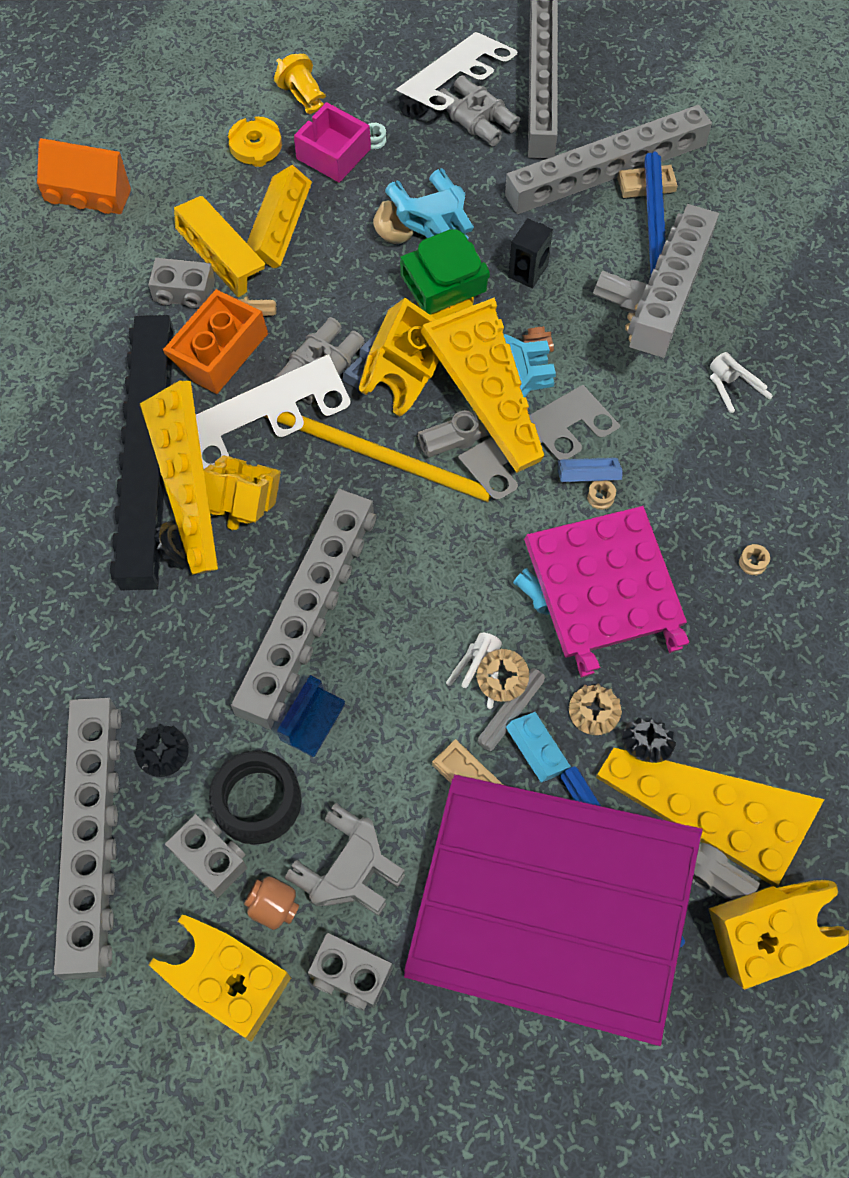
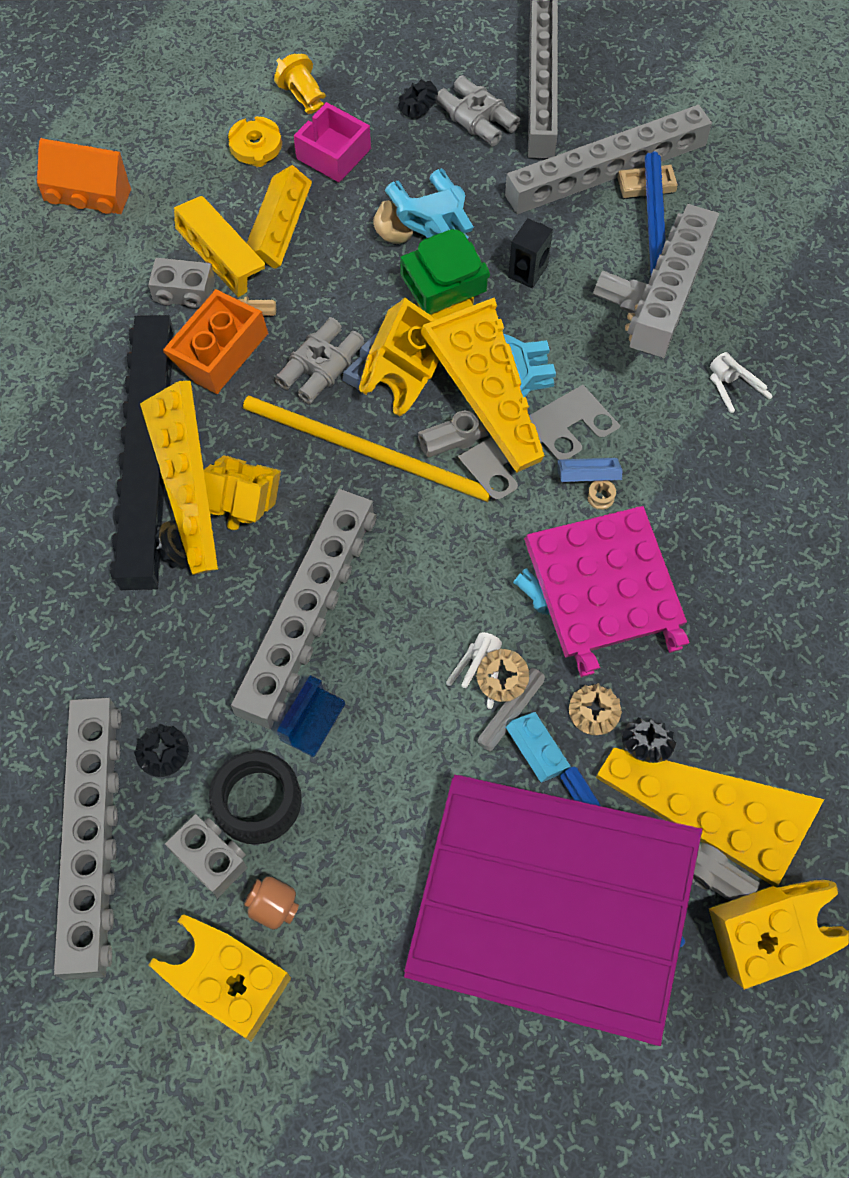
white piece [196,354,350,469] -> none
light grey connector [285,803,405,916] -> none
light grey brick [308,933,393,1011] -> none
light aqua bush [368,123,386,149] -> none
white piece [395,32,518,110] -> none
tan plate [432,739,503,785] -> none
nougat plate [522,326,554,352] -> none
tan bush [739,544,770,575] -> none

